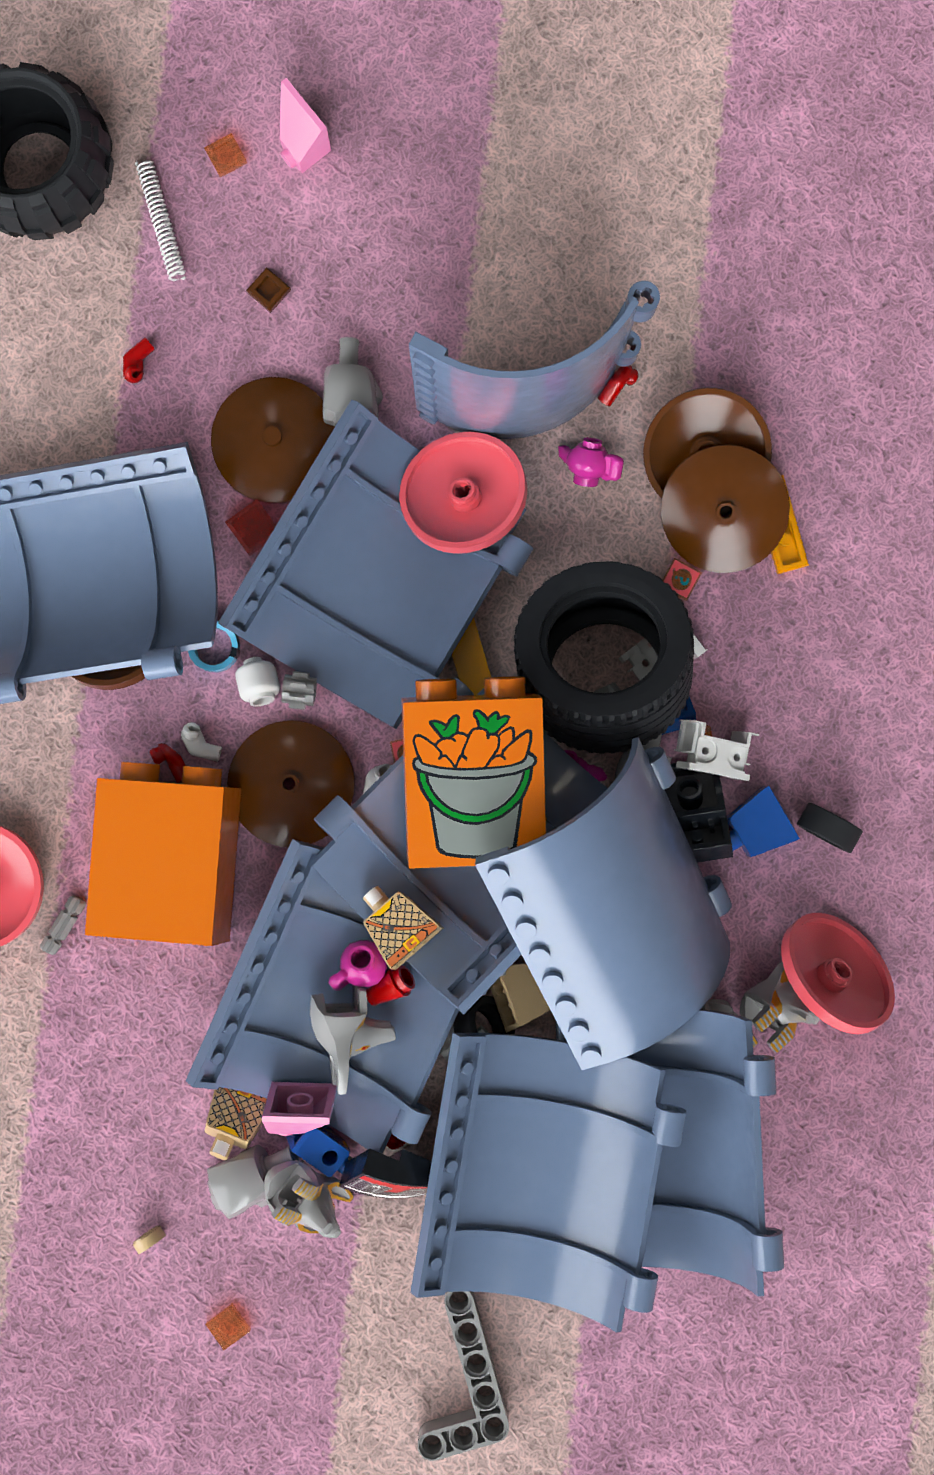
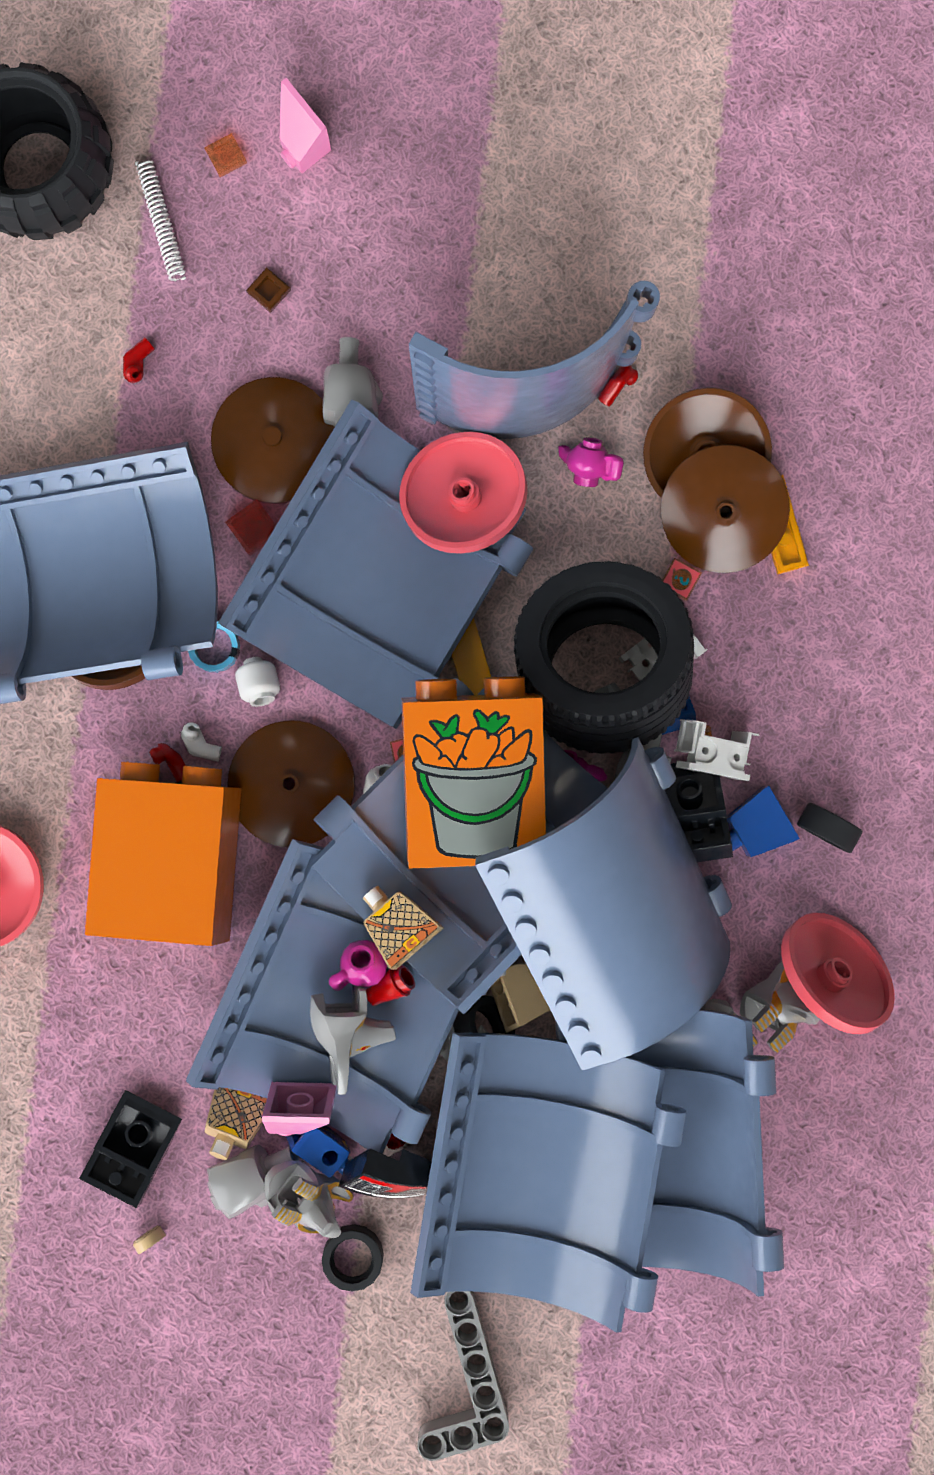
light grey axle [40,895,86,955] -> none
clear orange tile [205,1303,251,1350] -> none
light grey gear [281,671,317,710] -> none
none -> black slope [79,1090,182,1208]
none -> black tyre [321,1224,384,1292]

